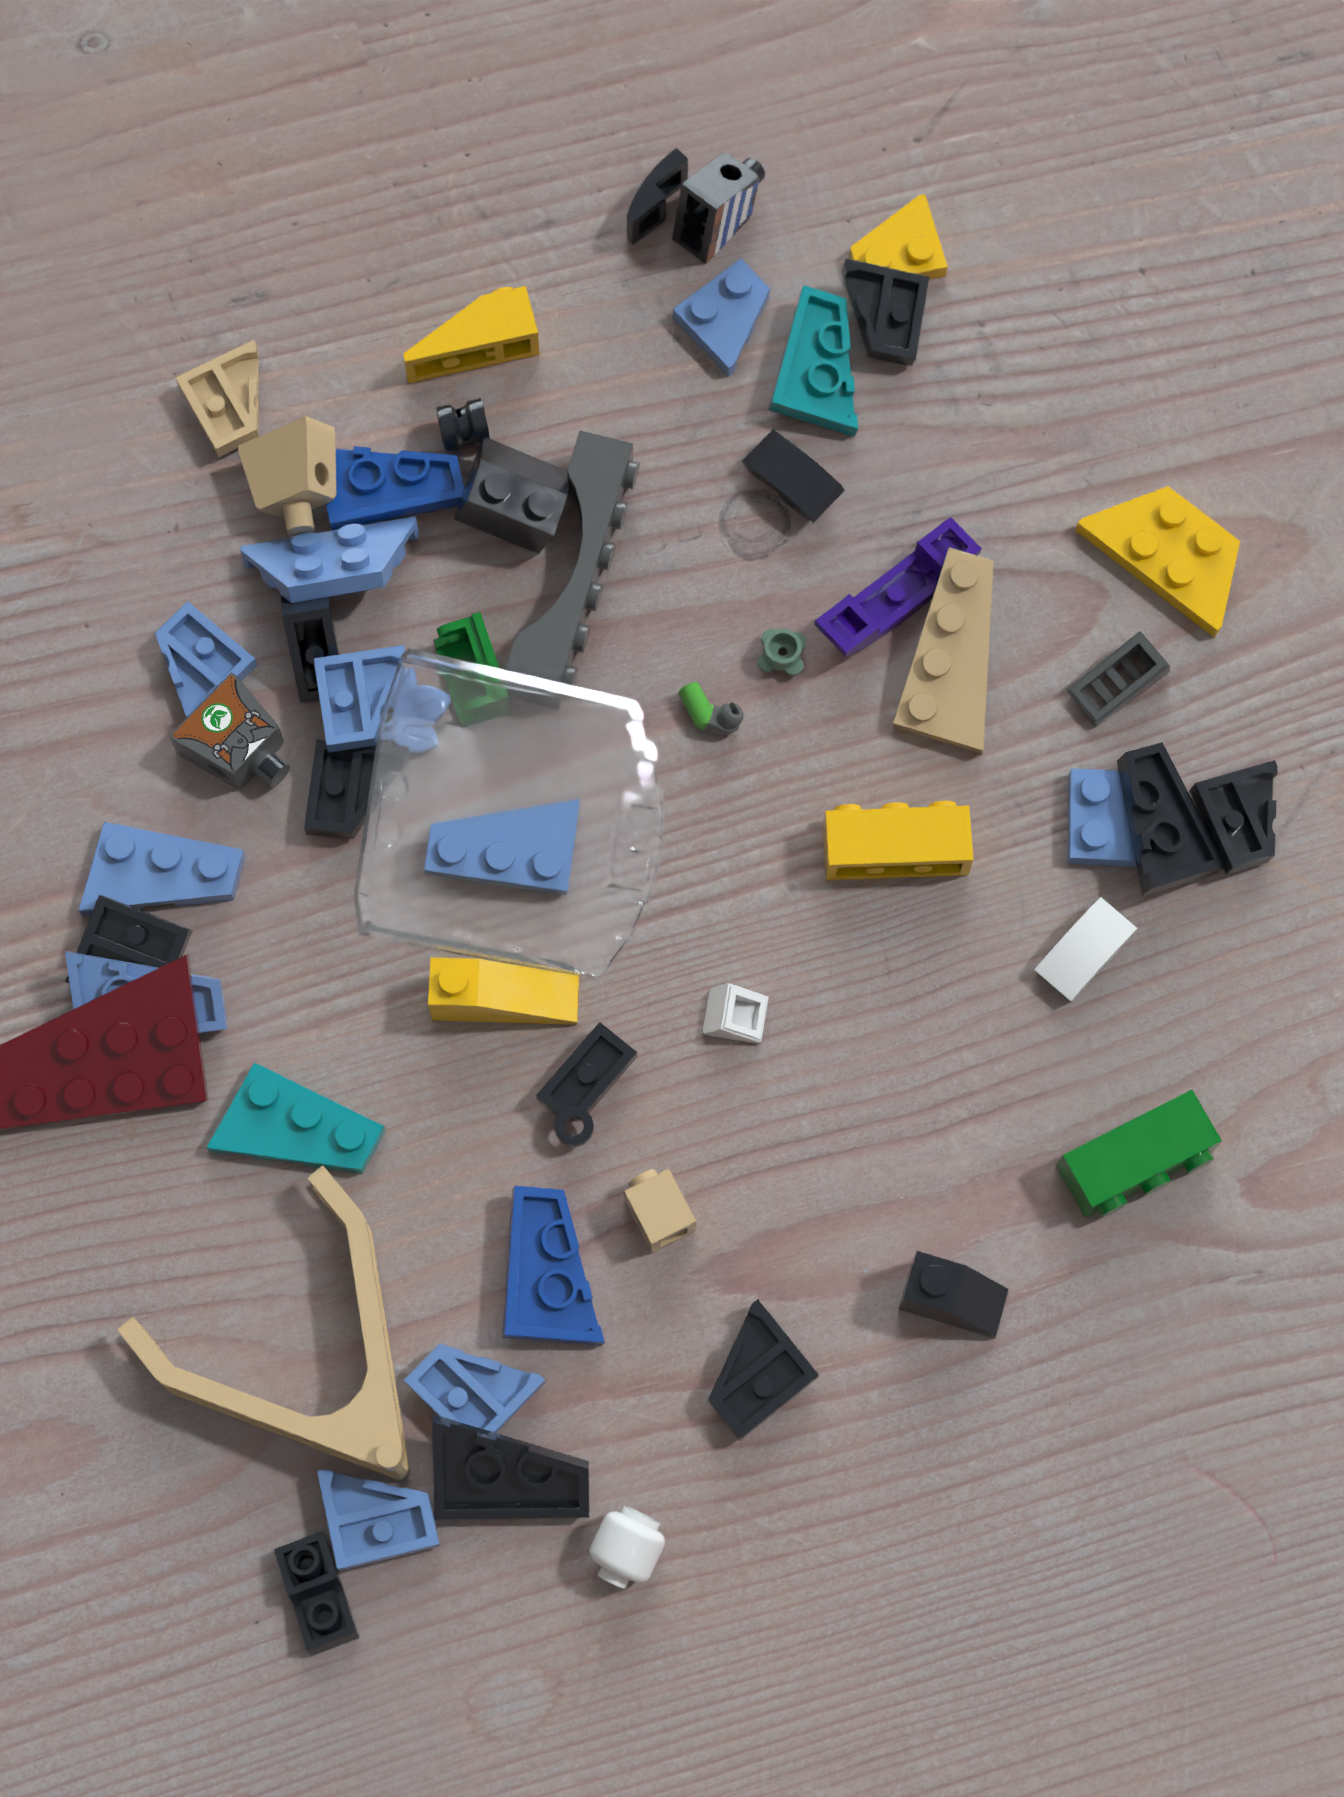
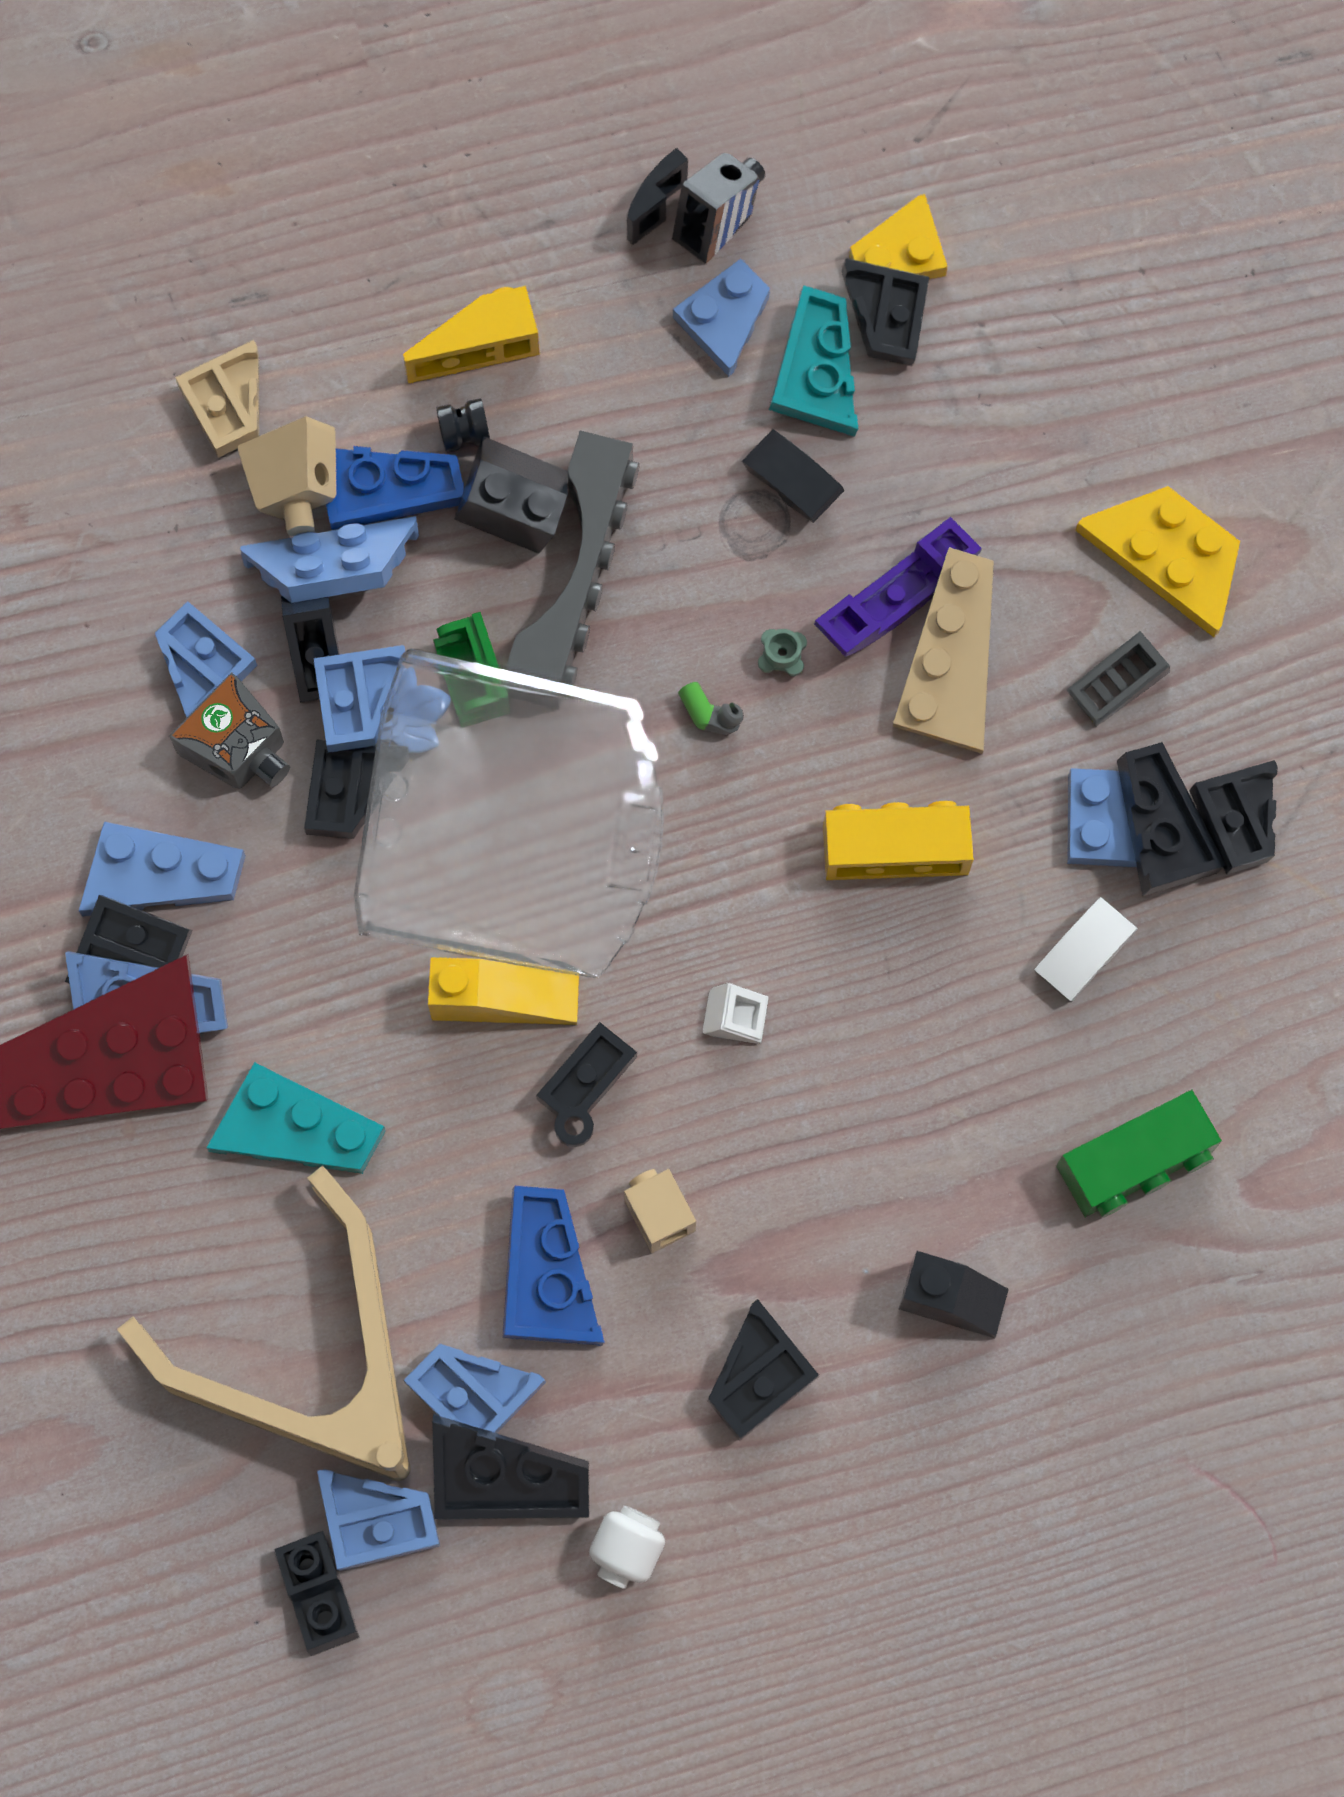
medium blue wing [423,799,580,895] -> none

